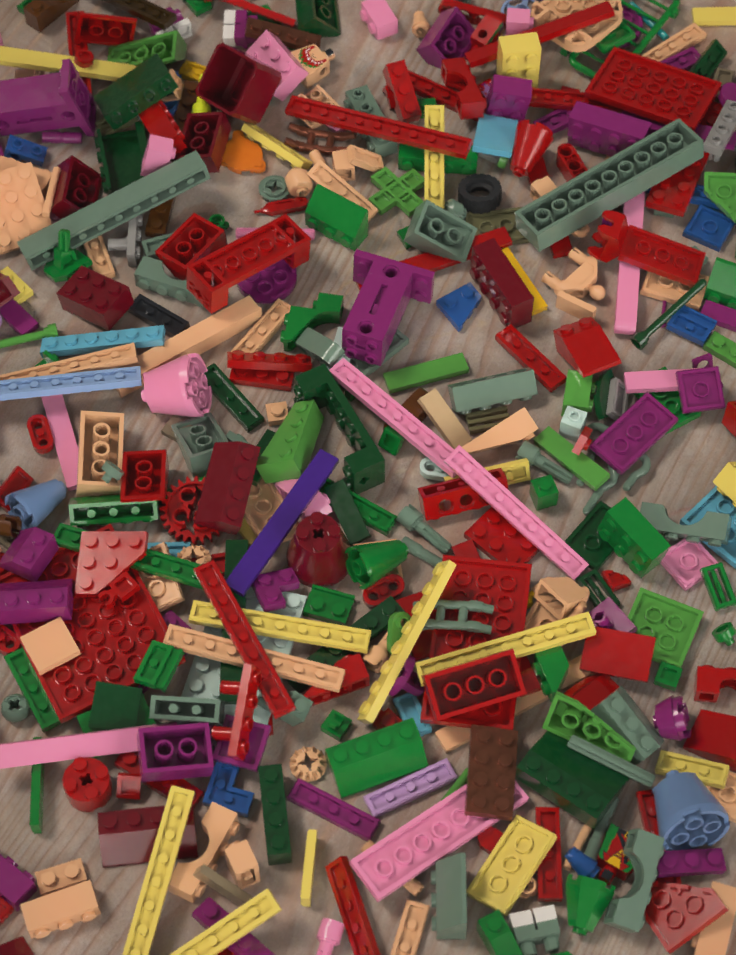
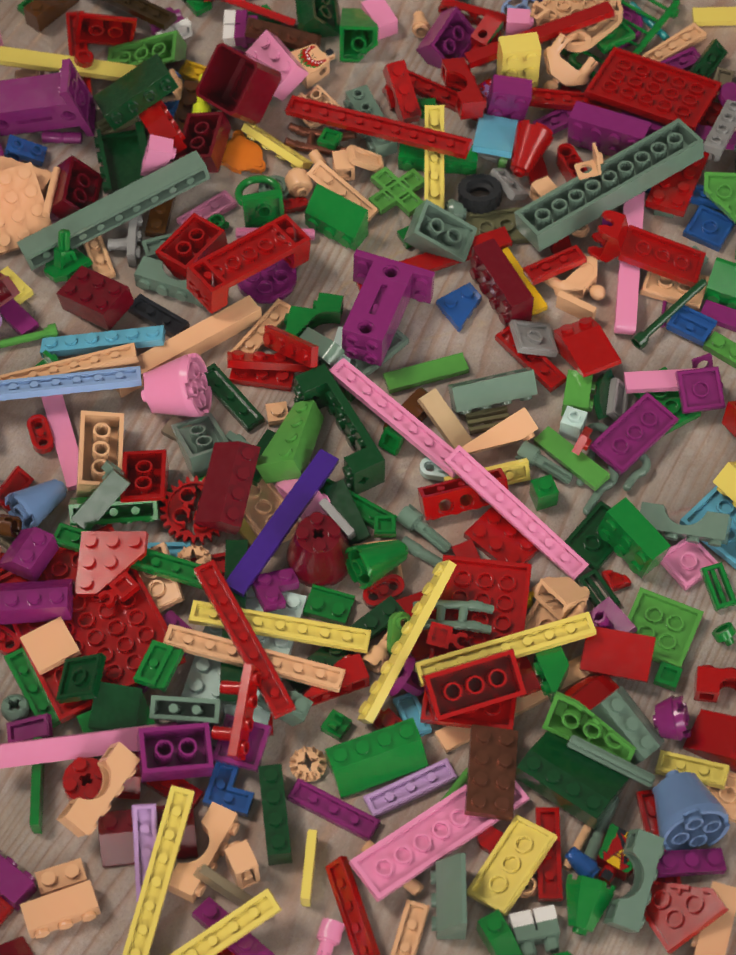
none -> magenta tile [6,713,53,743]
none -> dark green tile [56,653,106,704]
none -> light nougat arch [56,742,141,837]
none -> tile [71,468,130,531]
none -> lavender tile [132,803,158,902]
none -> bright pink tile [176,190,237,226]
none -> green tile [235,175,284,228]
none -> red plate [263,325,319,368]
none -> green tile [317,127,343,151]
none -> light grey tile [319,498,356,541]
none -> green slope [340,8,378,62]
none -> green tile [374,515,396,538]
none -> red plate [426,621,468,649]
none -> light grey plate [489,168,529,201]
none -> light grey tile [509,319,558,358]
none -> red tile [523,245,587,286]
none -> light nougat connector [543,33,599,90]
none -> light nougat bracket [574,143,604,180]

